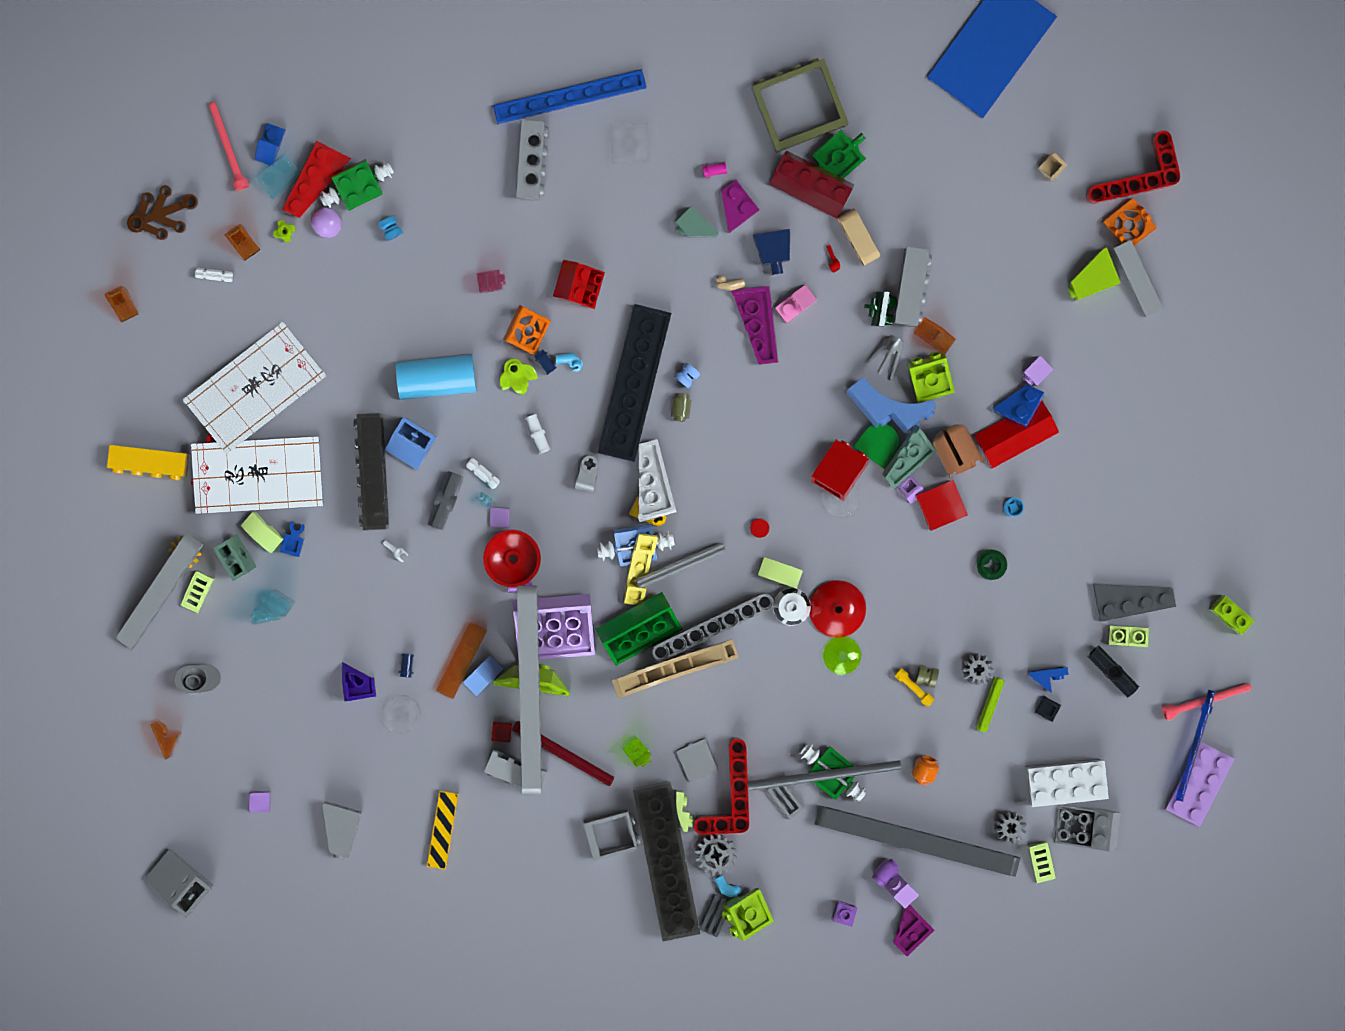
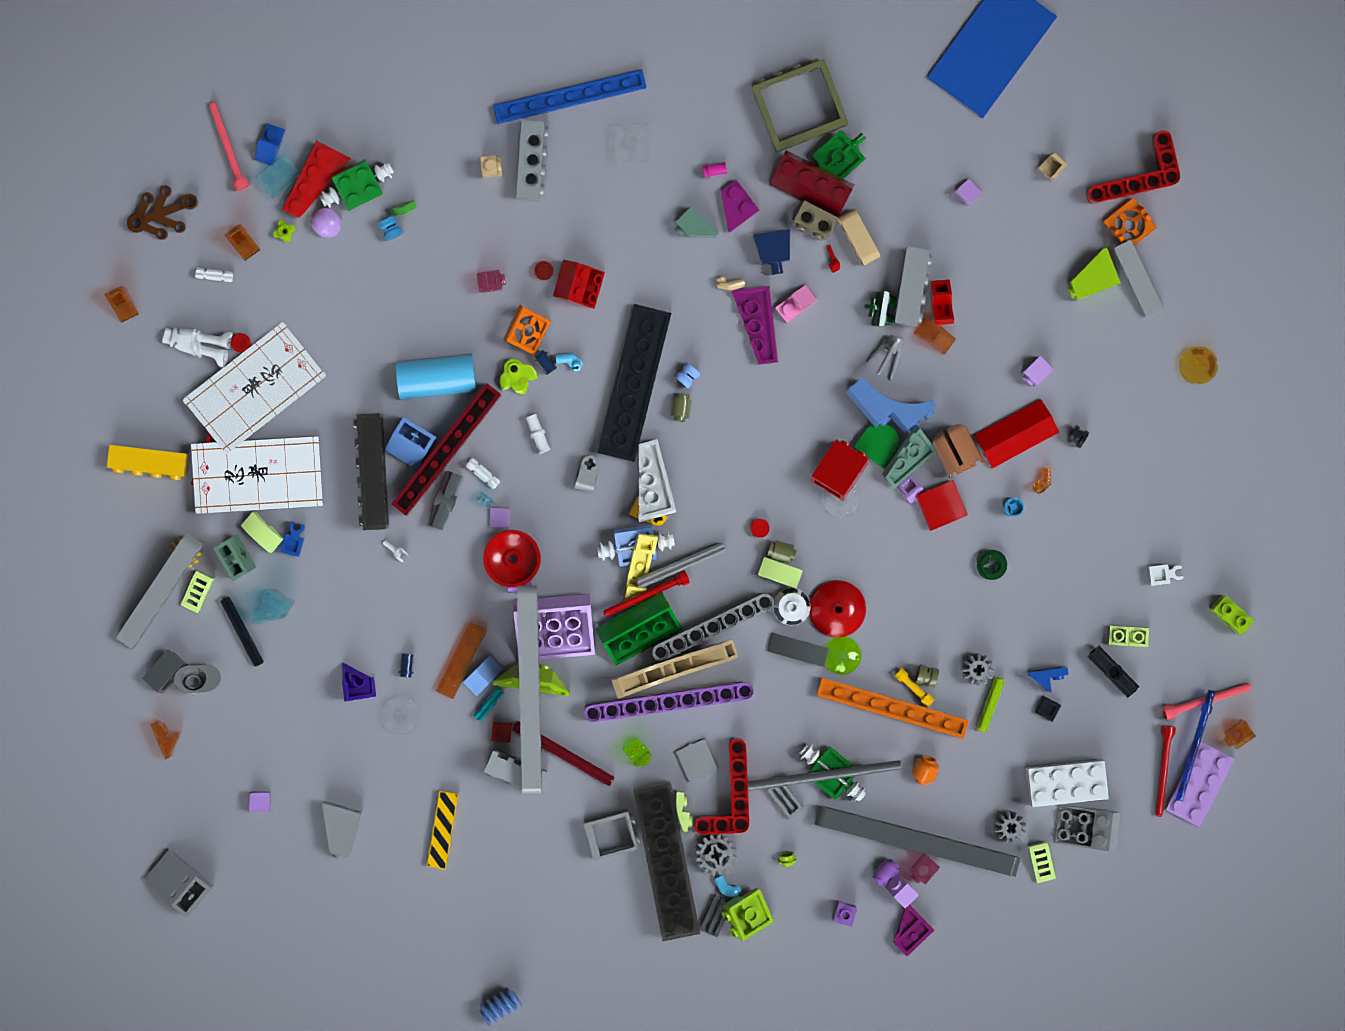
lime plate [907,352,955,403] -> none
blue wing [993,384,1045,427] -> none
dark grey wing [1093,584,1176,622] -> none
none -> dark grey hinge [142,649,188,693]
none -> white piece [163,327,233,368]
none -> black axle [220,596,264,667]
none -> red tile [231,333,251,353]
none -> bright green tile [389,201,416,216]
none -> dark red brick [391,383,502,516]
none -> teal axle [474,688,504,722]
none -> tan brick [480,155,503,178]
none -> medium blue piece [480,987,522,1027]
none -> clear red plate [534,261,554,280]
none -> medium lavender beam [584,682,754,722]
none -> red piece [603,570,690,616]
none -> olive brick [767,540,797,564]
none -> dark grey slope [768,633,829,667]
none -> lime plate [778,851,797,867]
none -> dark tan brick [793,201,838,241]
none -> orange plate [816,677,969,739]
none -> clear pink brick [909,853,940,885]
none -> red brick [930,279,954,325]
none -> lavender slope [955,179,982,206]
none -> clear orange arm [1032,468,1052,494]
none -> black wheel [1066,425,1089,448]
none -> white plate [1148,564,1183,586]
none -> red piece [1155,725,1176,817]
none -> clear yellow tile [1179,347,1218,384]
none -> clear orange brick [1223,719,1256,749]

